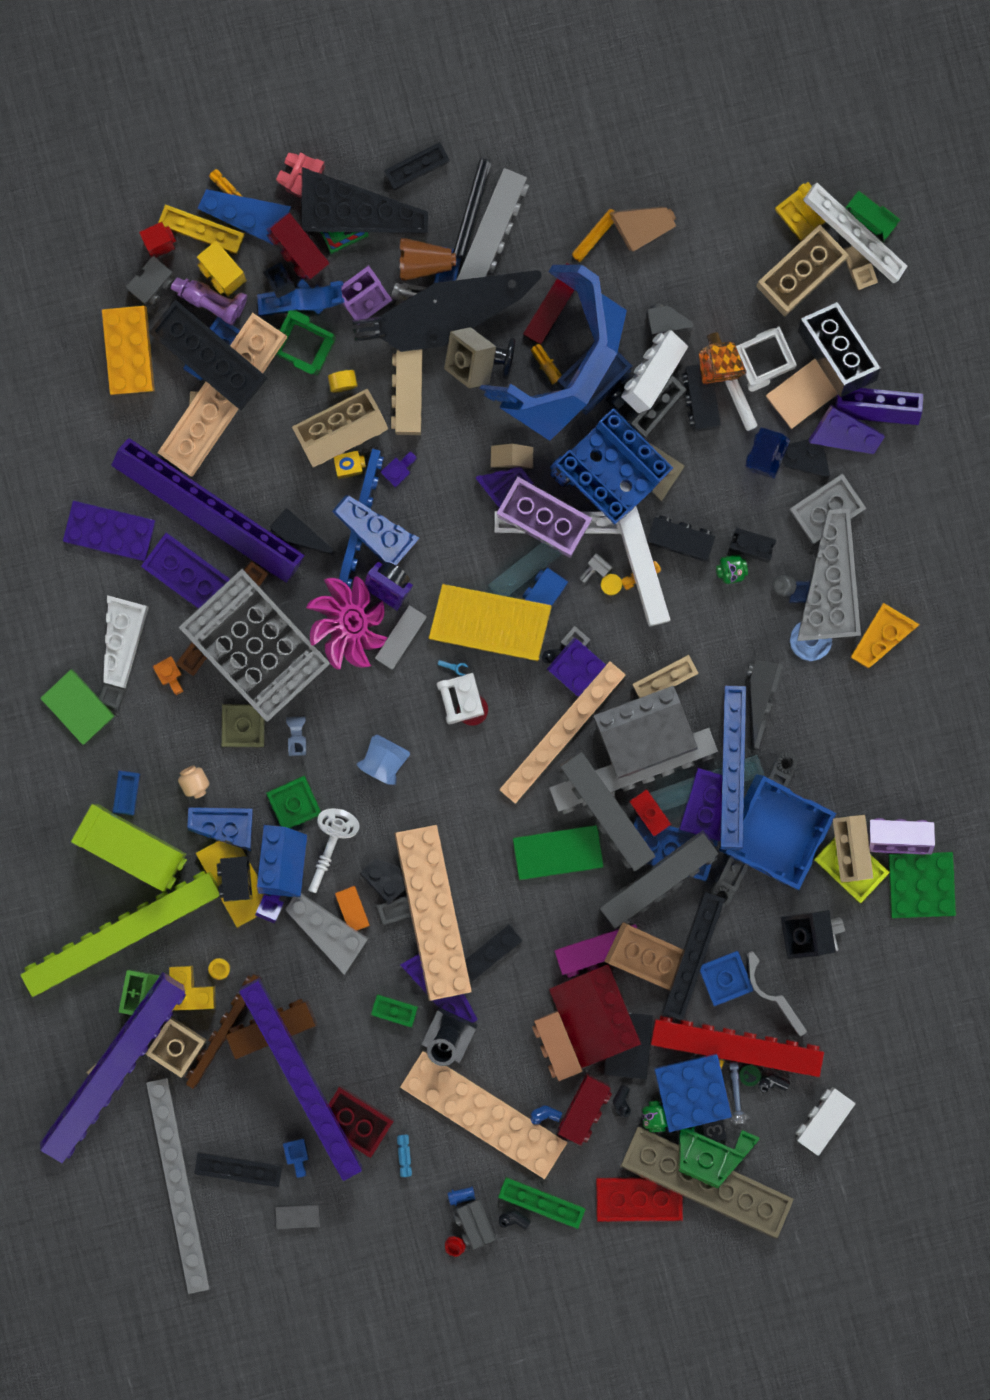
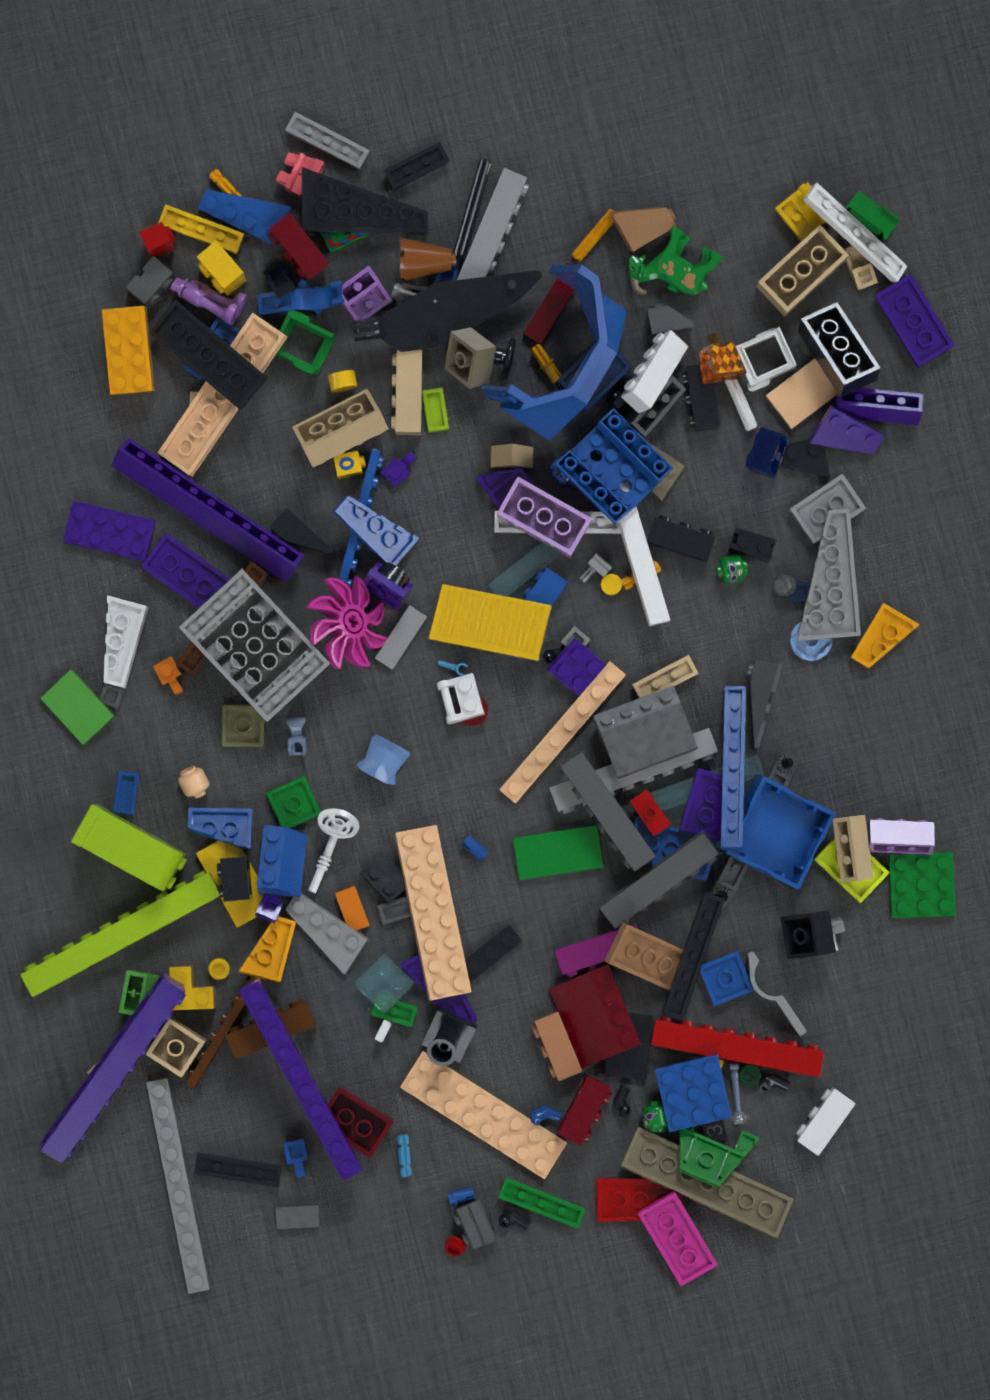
none -> light orange wing [238,916,296,984]
none -> light grey plate [285,112,370,170]
none -> clear light blue plate [354,954,415,1014]
none -> white tile [375,1019,392,1042]
none -> lime tile [422,387,449,433]
none -> blue pin [461,835,489,861]
none -> green animal [629,226,723,295]
none -> dark pink plate [638,1191,718,1286]
none -> dark purple plate [874,274,955,368]

